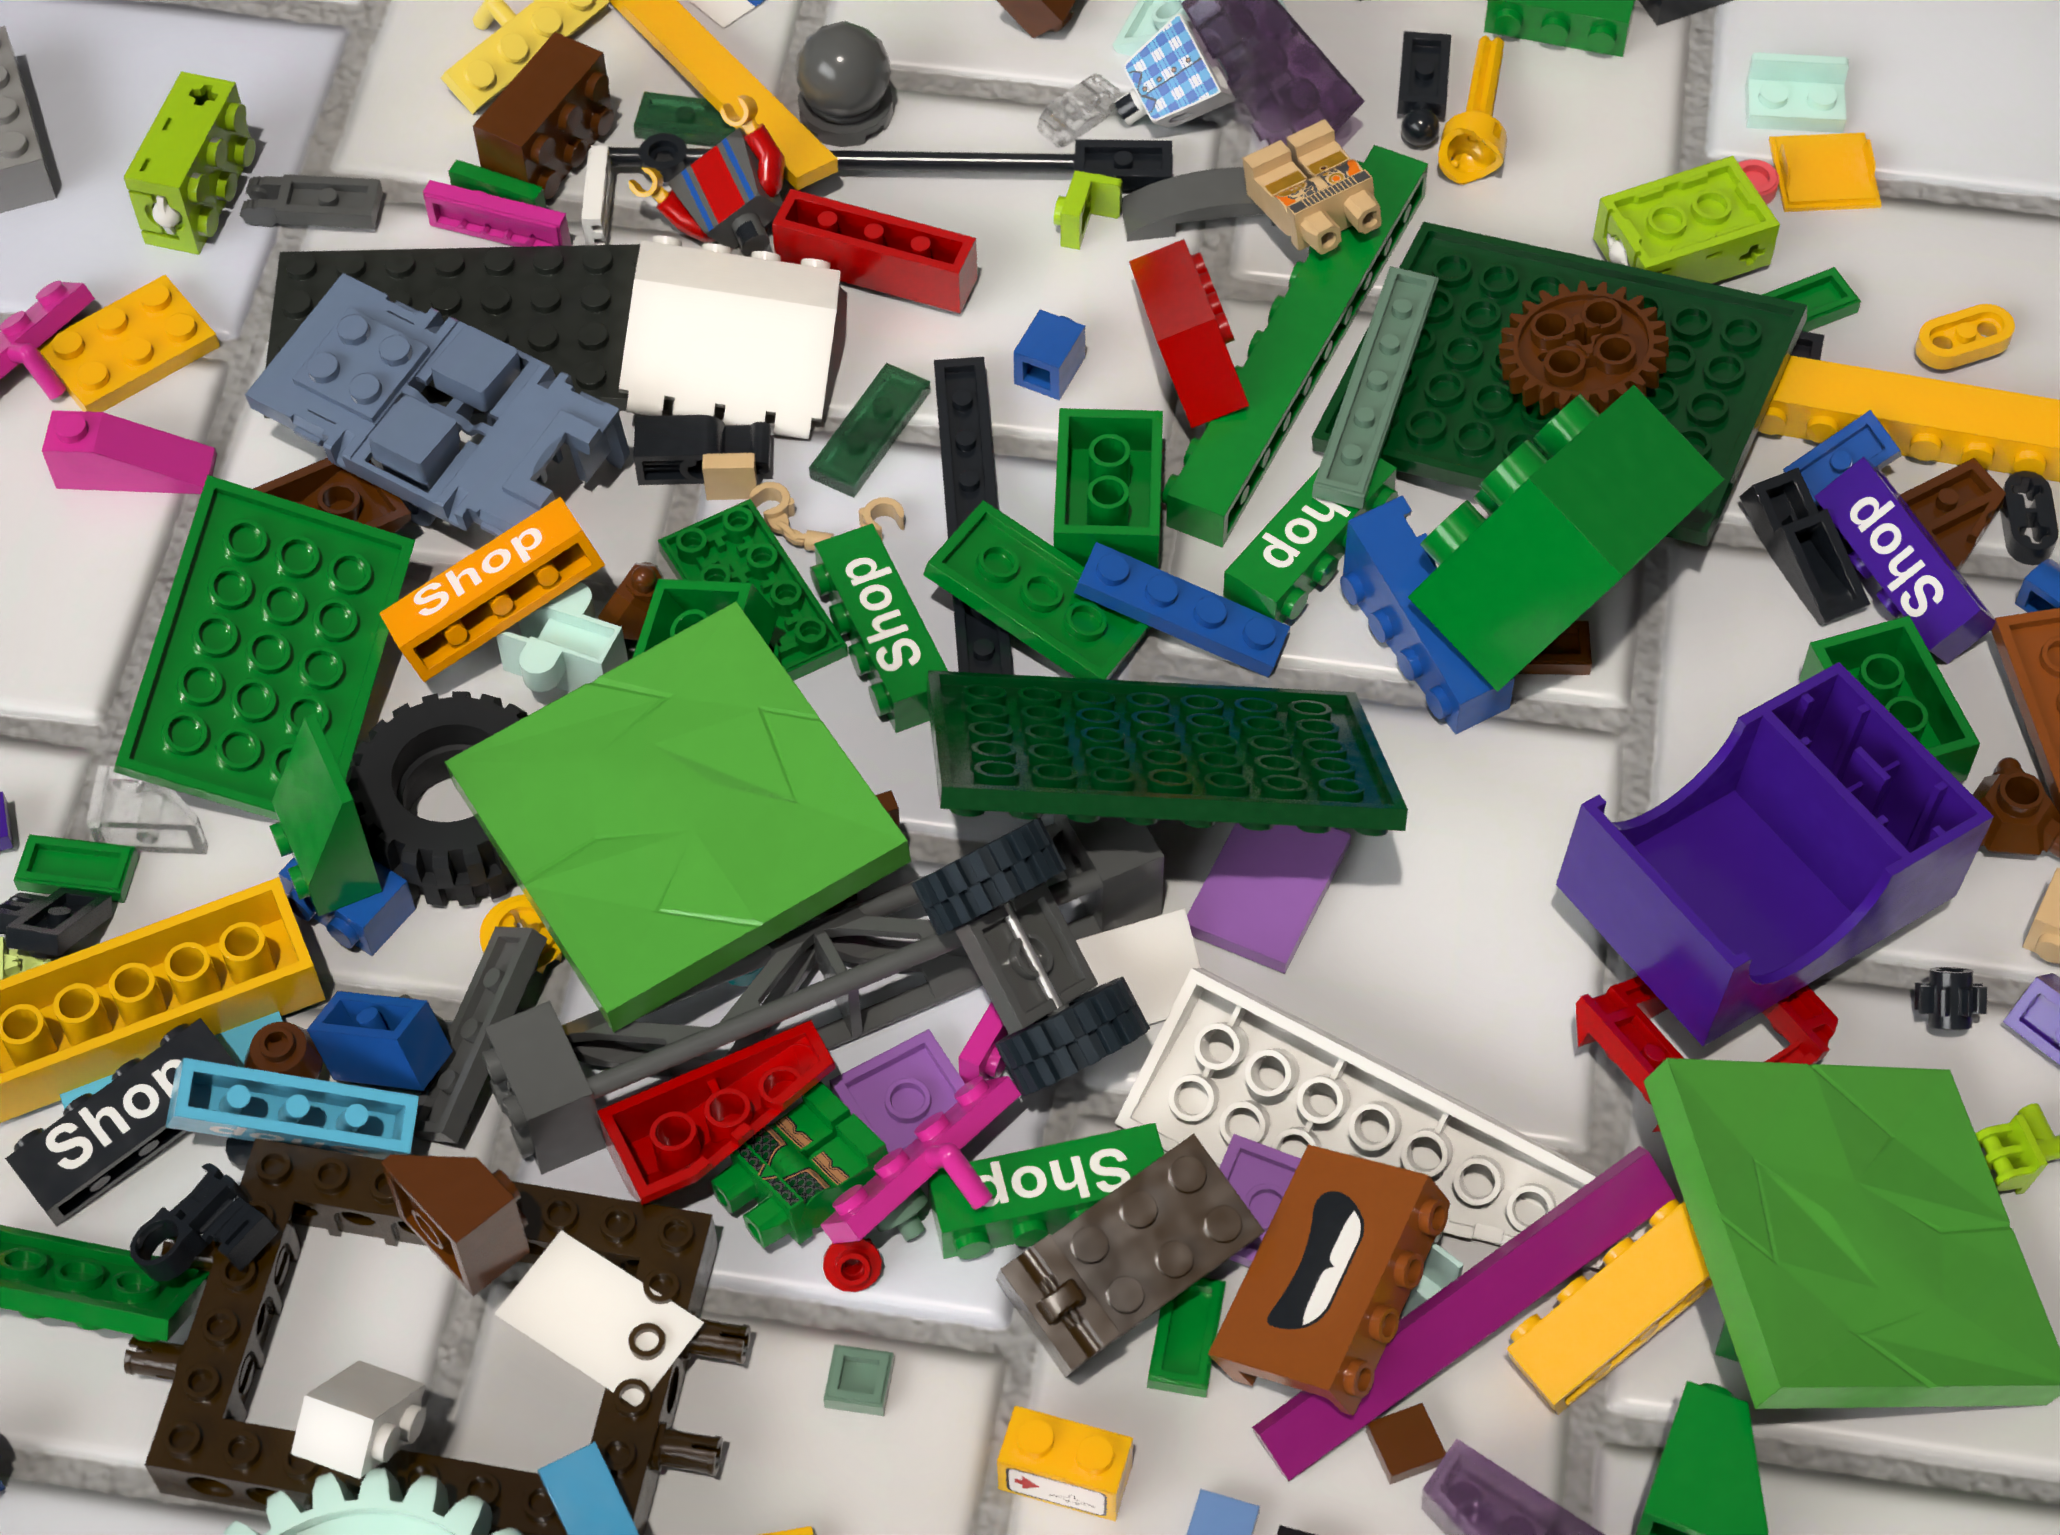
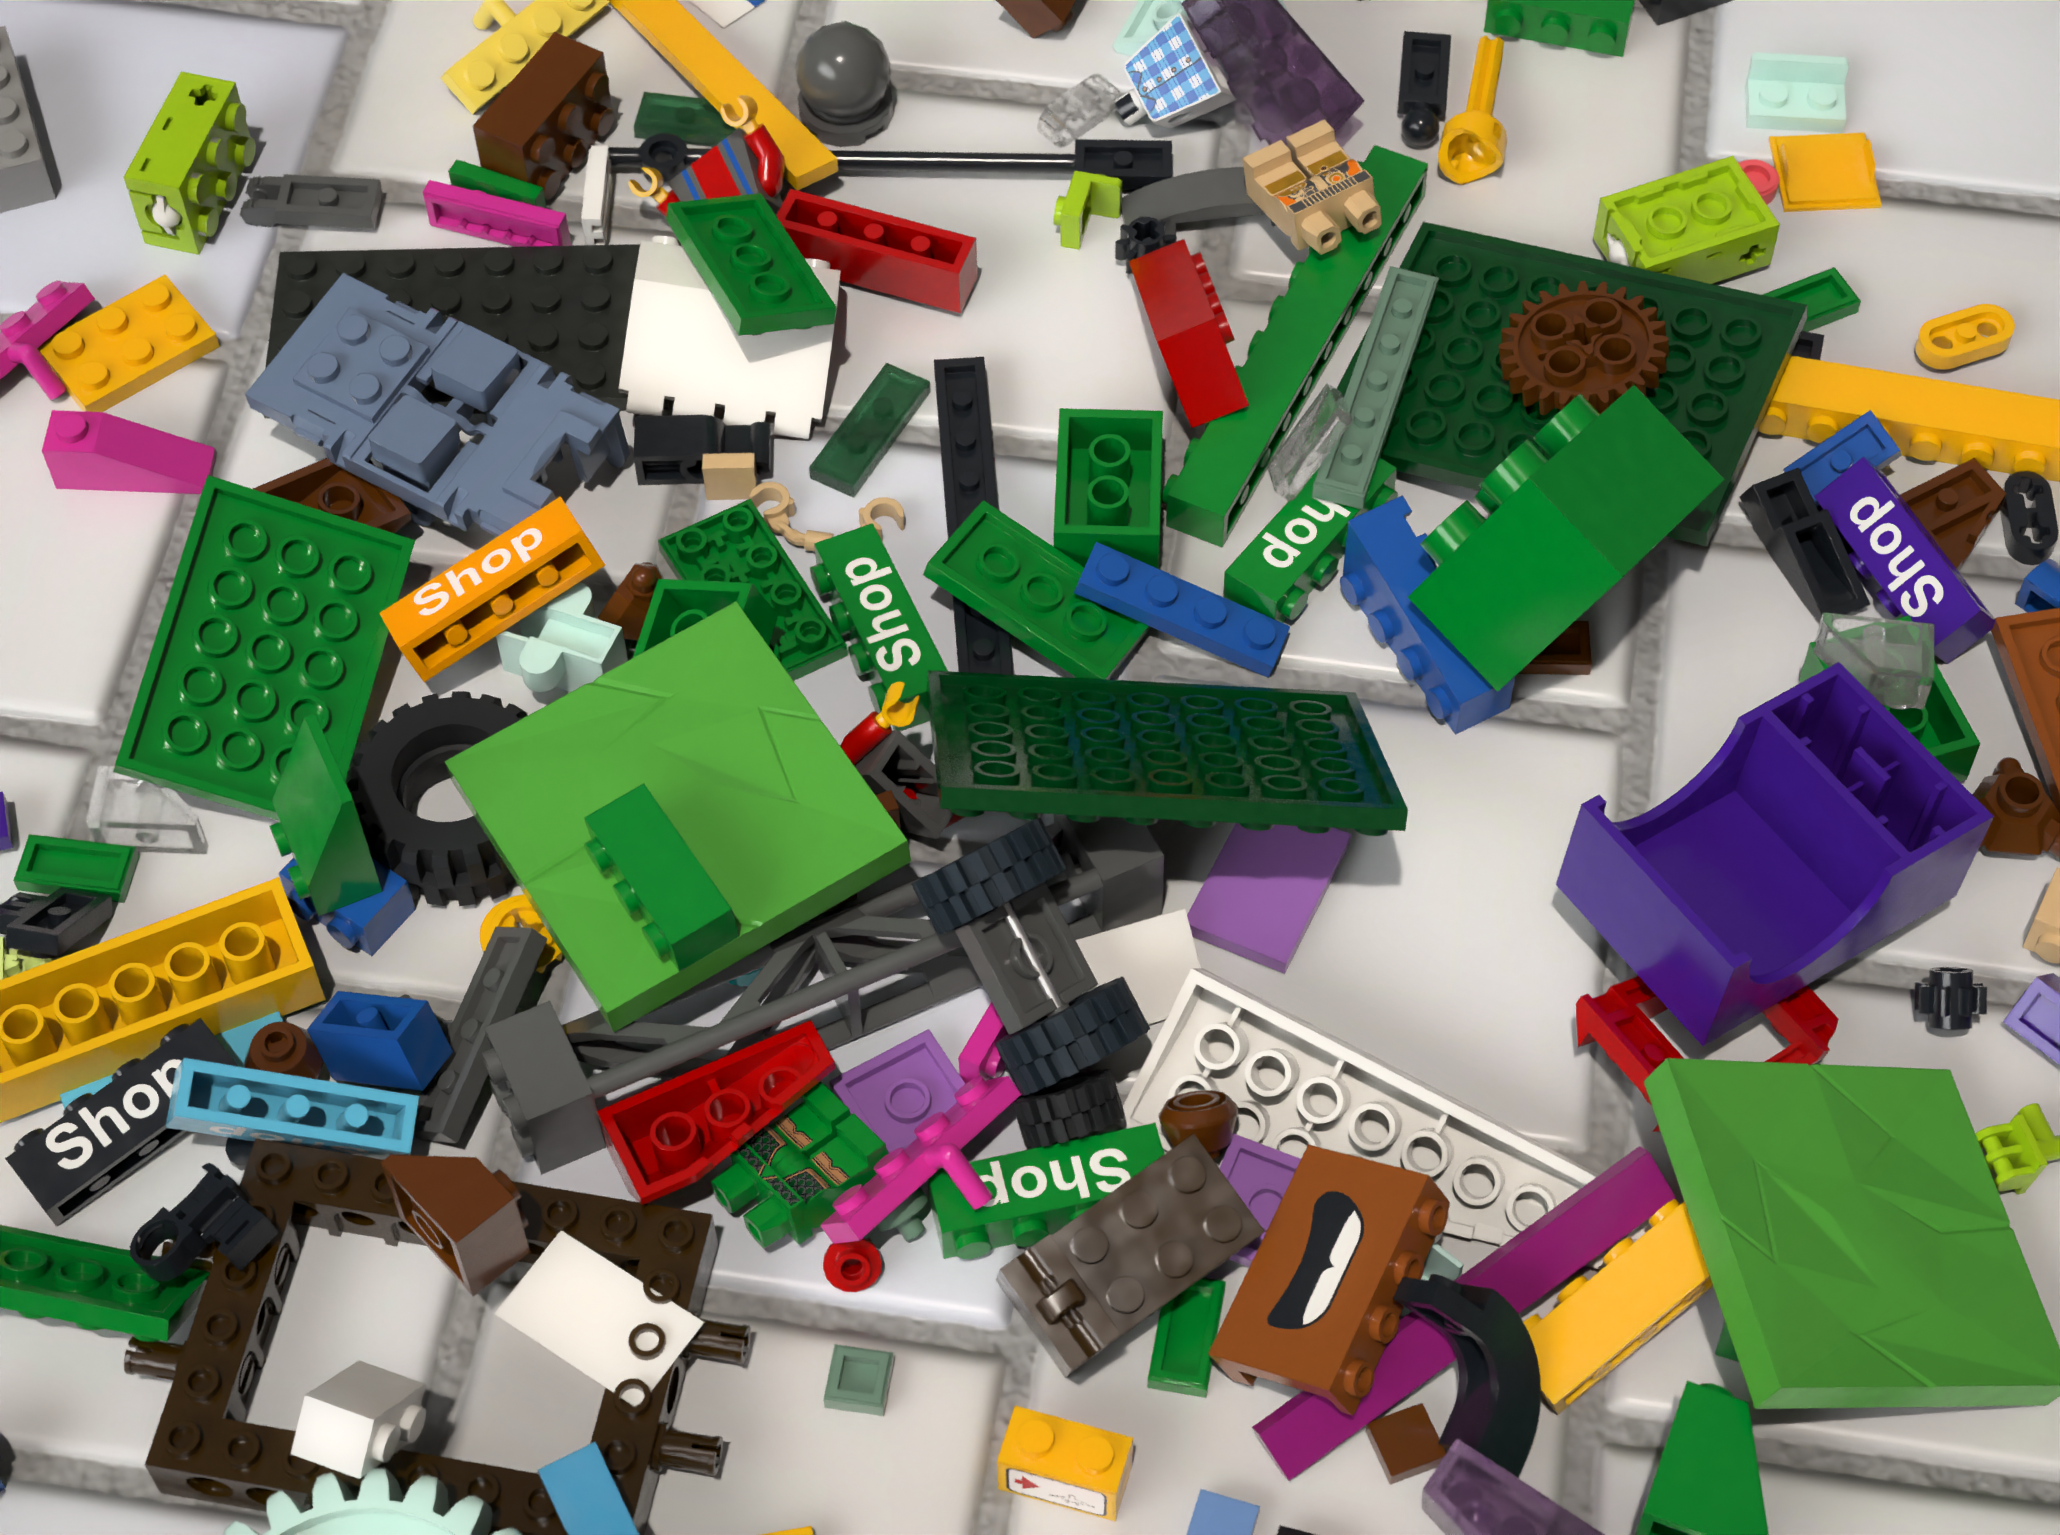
blue brick [1013,309,1085,401] -> none
none -> green brick [584,783,739,972]
none -> green plate [666,193,837,336]
none -> dark grey torso [840,682,965,839]
none -> black tyre [1012,1069,1125,1148]
none -> black gear [1115,216,1177,274]
none -> reddish brown cone [1158,1090,1238,1159]
none -> clear tile [1267,383,1353,502]
none -> black arch [1393,1274,1541,1478]
none -> clear slope [1814,612,1934,709]

